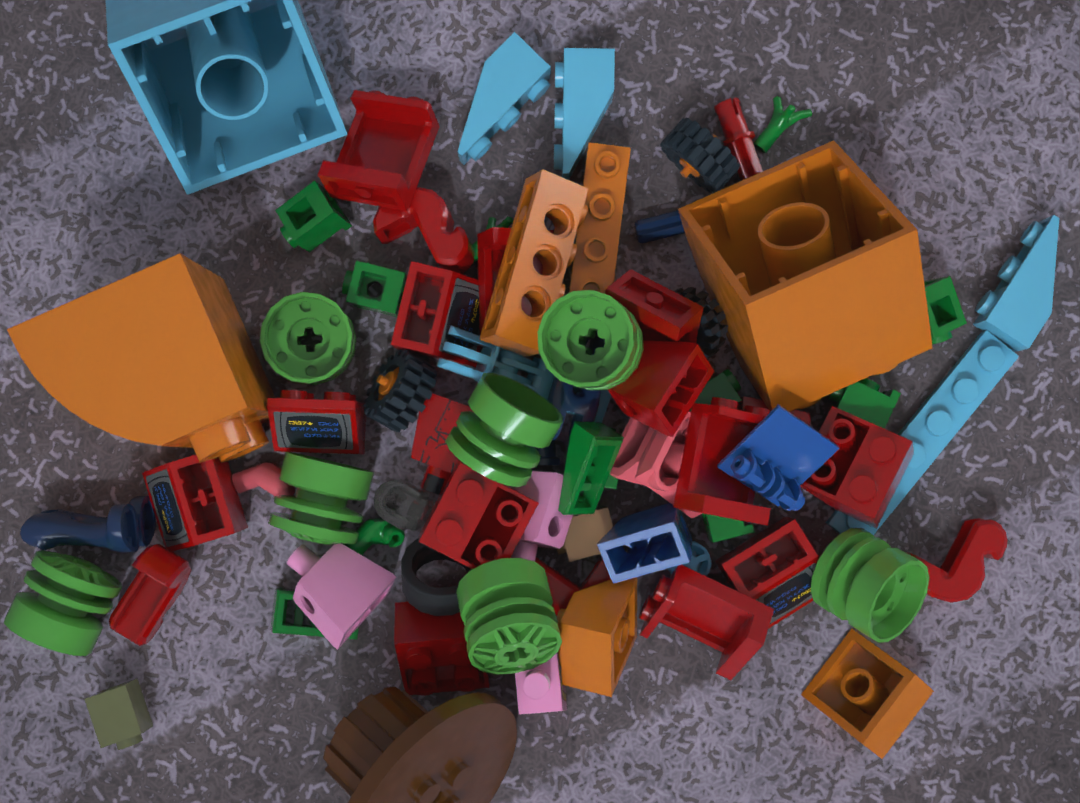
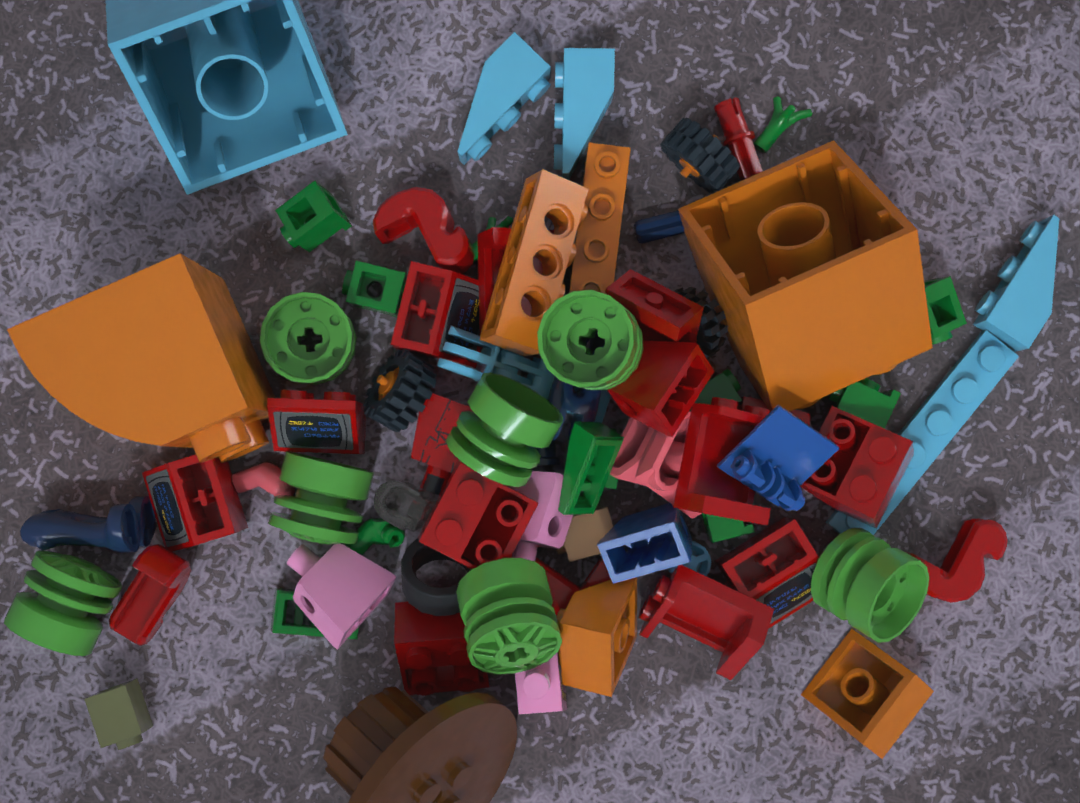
red panel [317,90,440,211] -> none

